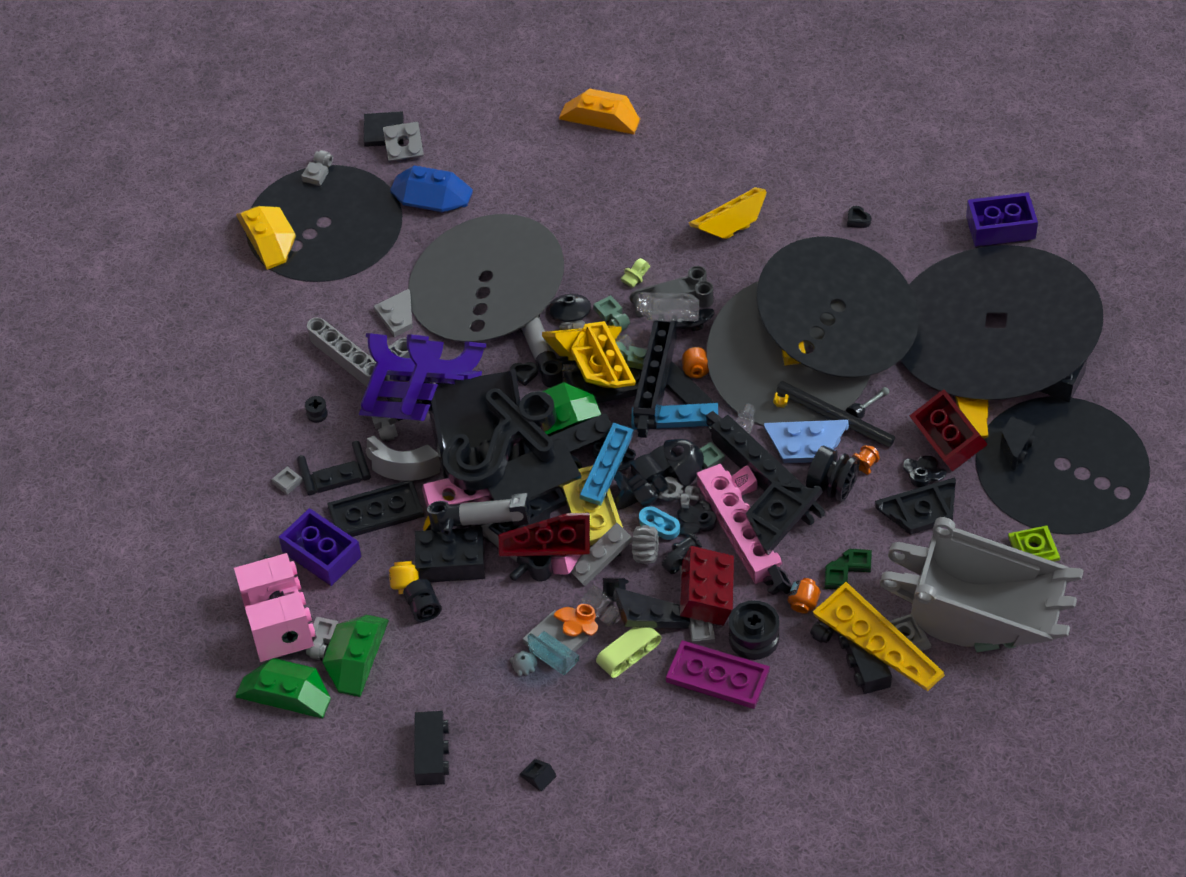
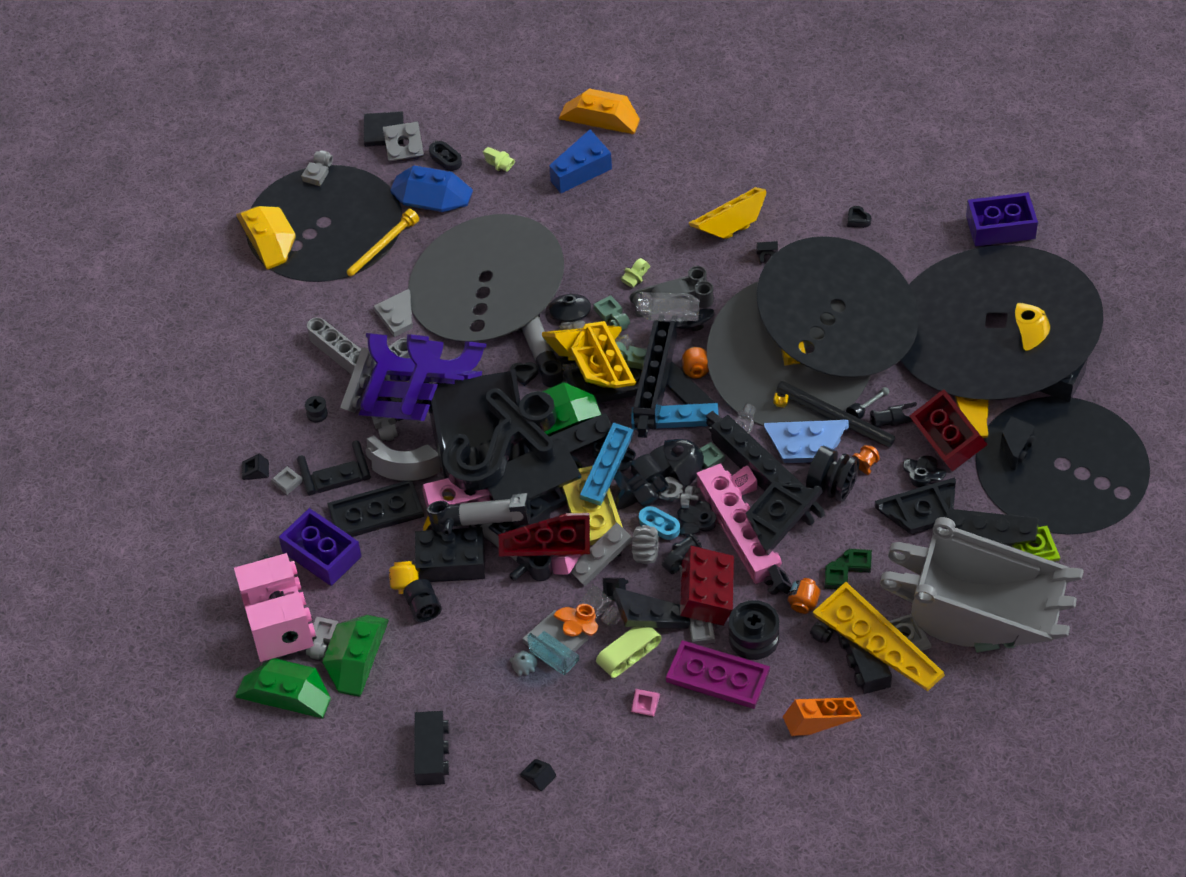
none -> black slope [242,453,269,480]
none -> light grey plate [340,347,376,413]
none -> yellow piece [347,209,420,276]
none -> black plate [429,141,462,171]
none -> yellowish green piece [483,147,515,172]
none -> blue wedge [549,129,612,193]
none -> bright pink slope [631,689,660,716]
none -> black tile [756,241,778,263]
none -> orange slope [782,697,862,736]
none -> black piece [870,402,917,428]
none -> black wing [945,509,1039,546]
none -> yellow piece [1015,303,1050,350]

